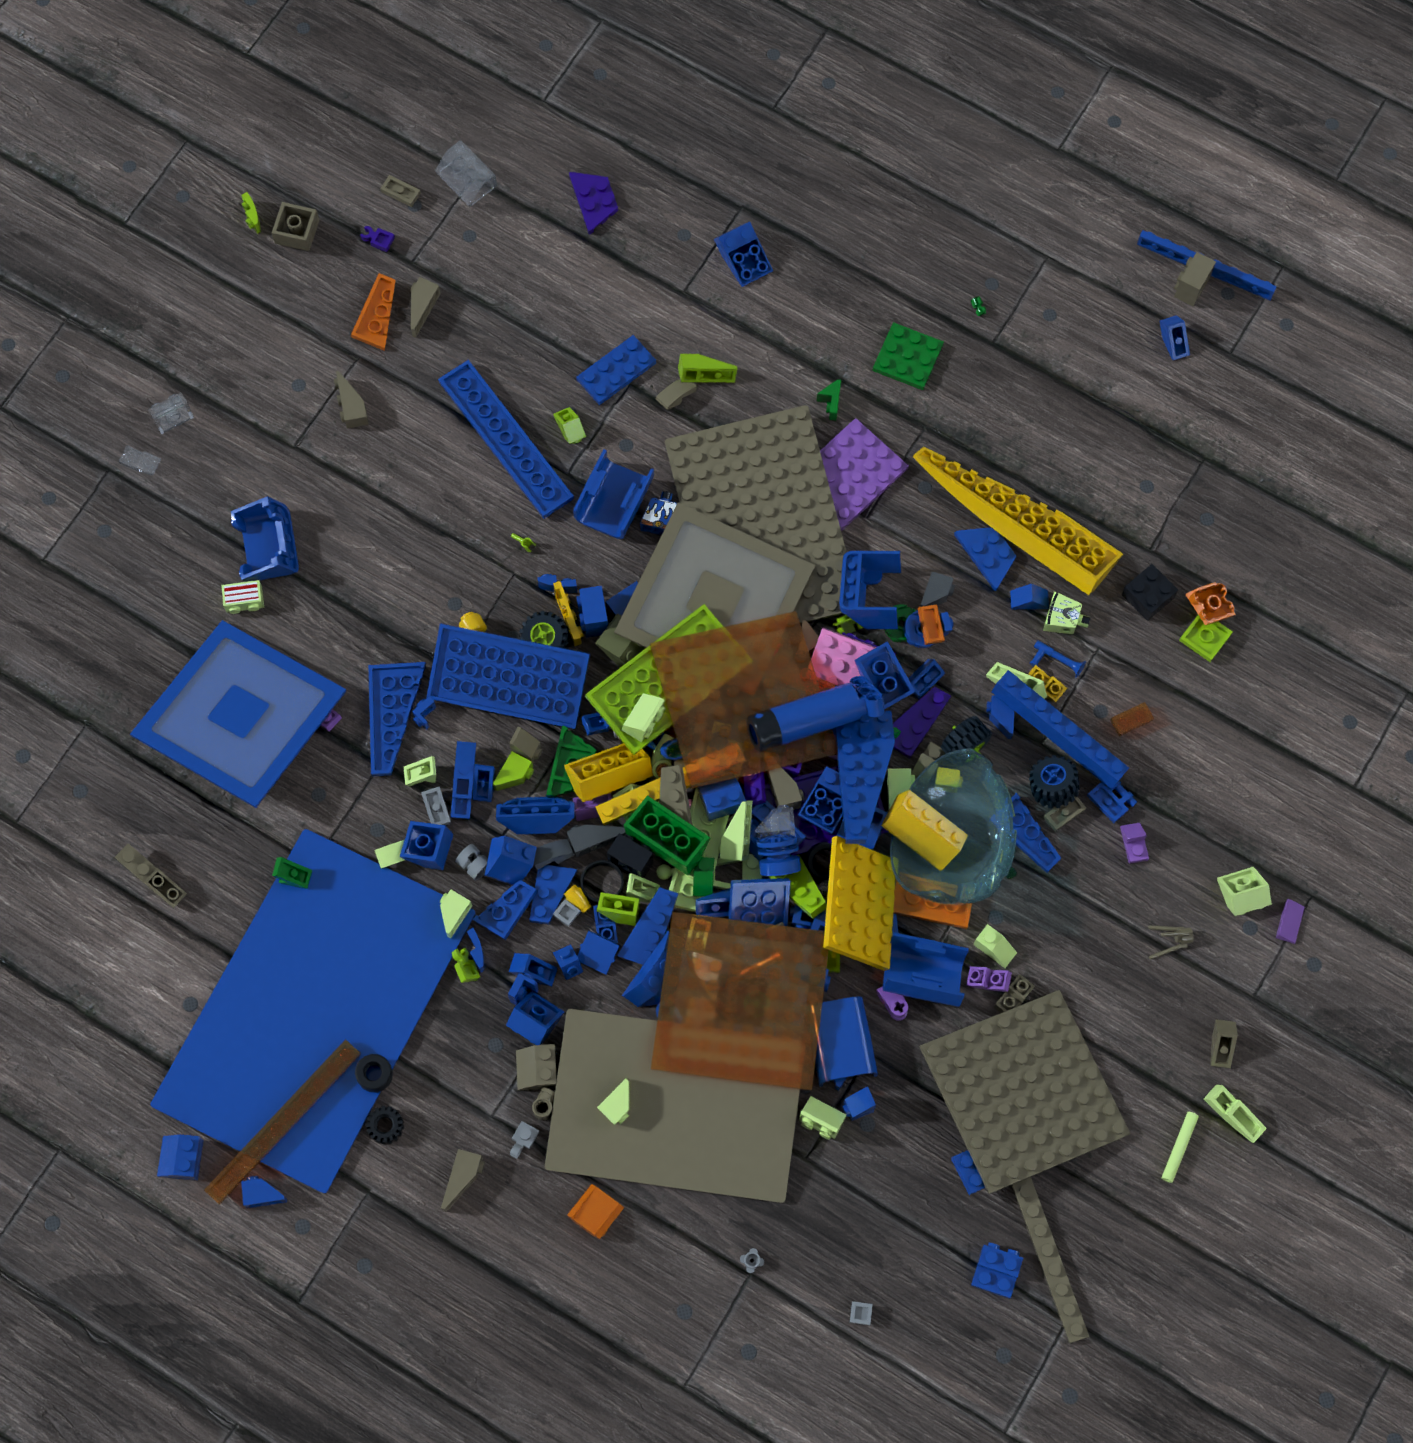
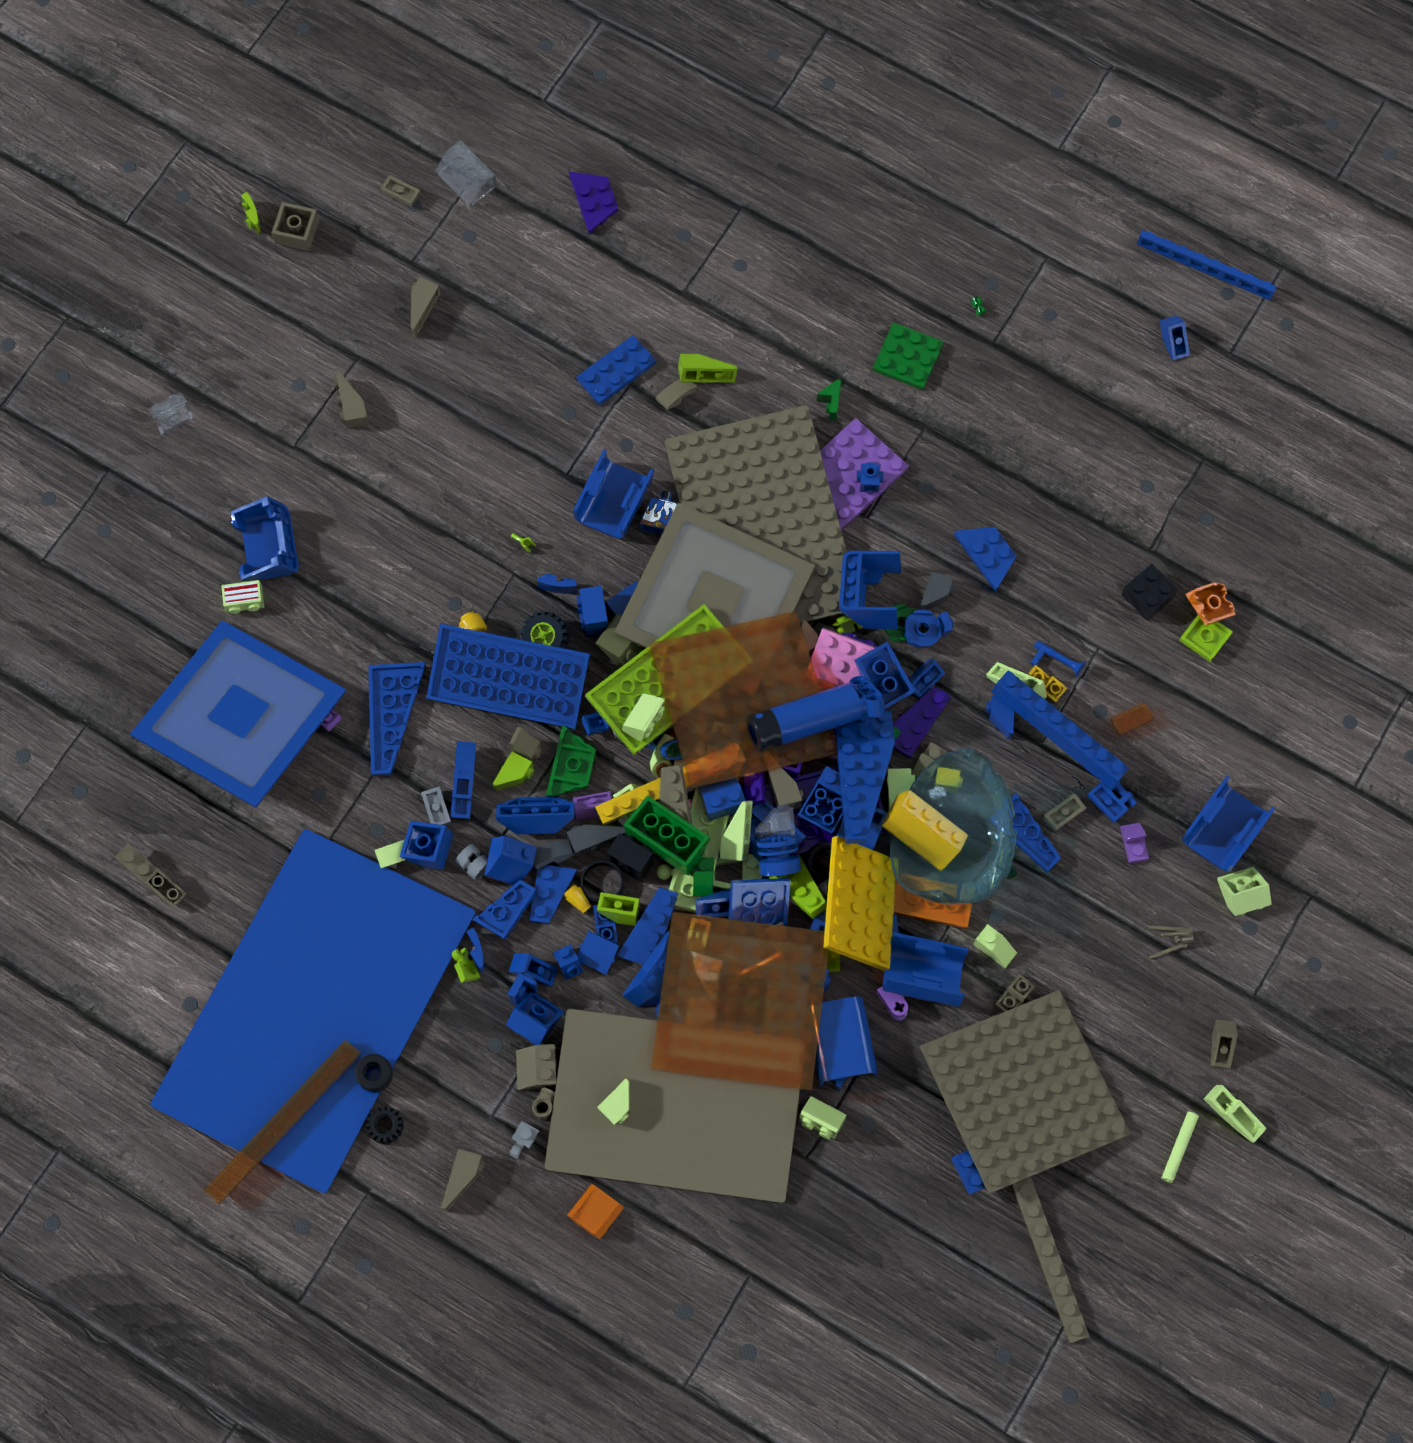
clear slope [119,445,161,476] -> none
blue slope [157,1134,204,1180] -> none
blue slope [241,1176,287,1208] -> none
green slope [272,857,312,889] -> none
orange wing [351,273,396,351] -> none
dark purple plate [360,226,395,252] -> none
yellowish green slope [404,756,436,786] -> none
blue bracket [412,696,436,730] -> none
blue plate [438,360,574,519] -> none
yellowish green slope [440,890,472,938] -> none
blue slope [472,764,496,802] -> none
lime slope [553,407,586,444] -> none
yellow wing [553,581,583,646] -> none
light grey plate [553,899,581,927] -> none
yellow slope [564,743,653,802] -> none
yellowish green slope [626,873,660,903] -> none
blue slope [714,222,773,287] -> none
light grey plate [740,1248,764,1273] -> none
blue bracket [789,904,812,932] -> none
blue slope [842,1087,876,1121] -> none
light grey plate [849,1301,873,1326] -> none
yellow wedge [913,446,1123,595] -> none
orange tile [917,604,945,645] -> none
black wheel [941,716,992,766] -> none
medium lavender slope [967,966,1012,992] -> none
blue plate [971,1242,1023,1299] -> none
blue slope [1010,583,1049,609] -> none
black wheel [1029,755,1080,809] -> none
yellowish green torso [1043,592,1090,634] -> none
dark tan brick [1174,252,1216,307] -> none
medium lavender slope [1276,899,1304,944] -> none
none -> blue brick [857,462,883,493]
none -> blue piece [1182,775,1275,872]

